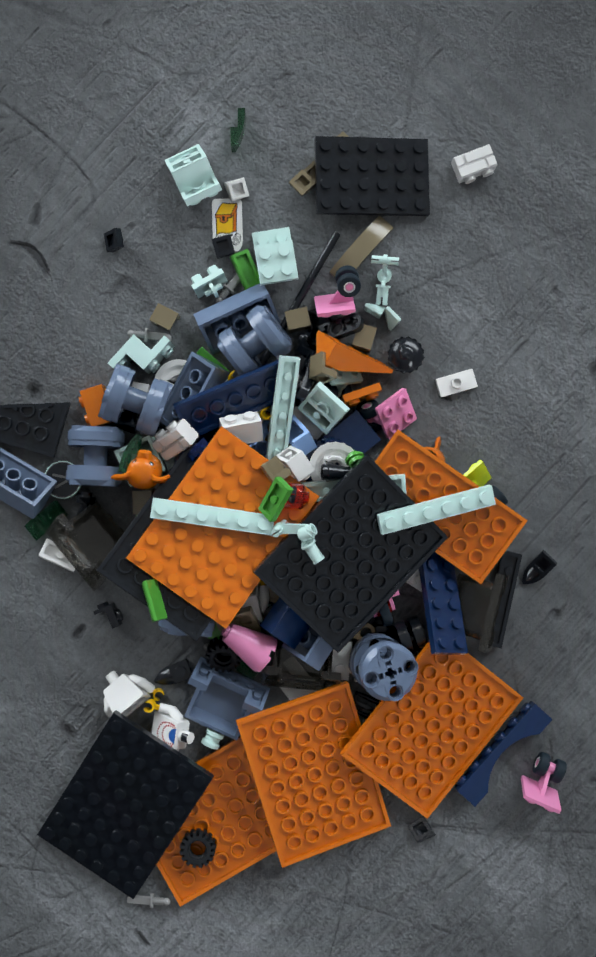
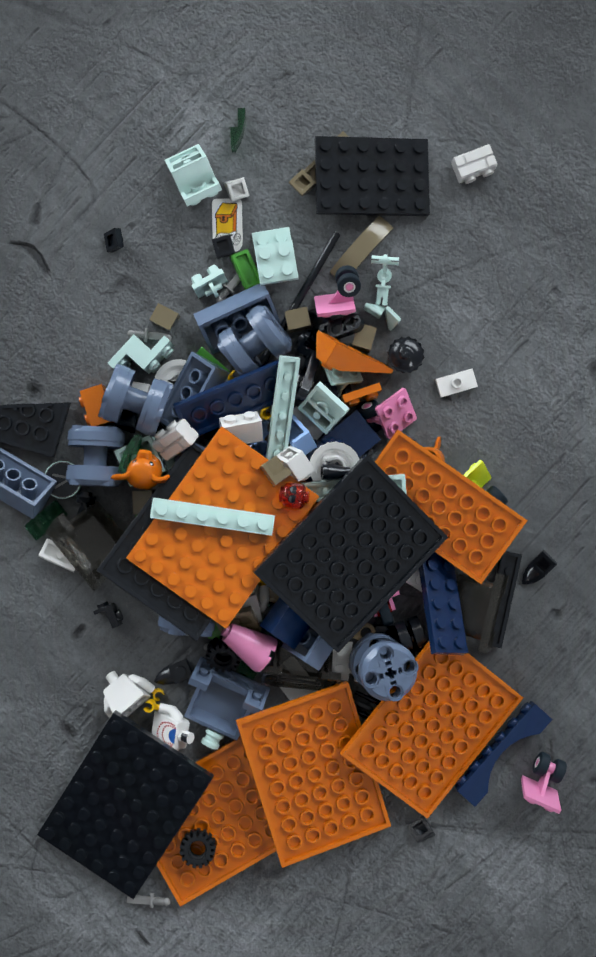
bright green slope [142,579,167,622] -> none
clear blue plate [187,438,209,461] -> none
bright green plate [258,477,294,522] -> none
light aqua pin [271,519,325,565] -> none
dark tan panel [309,351,337,384] -> none
bright green plate [345,451,364,468] -> none
light aqua plate [376,485,496,535] -> none

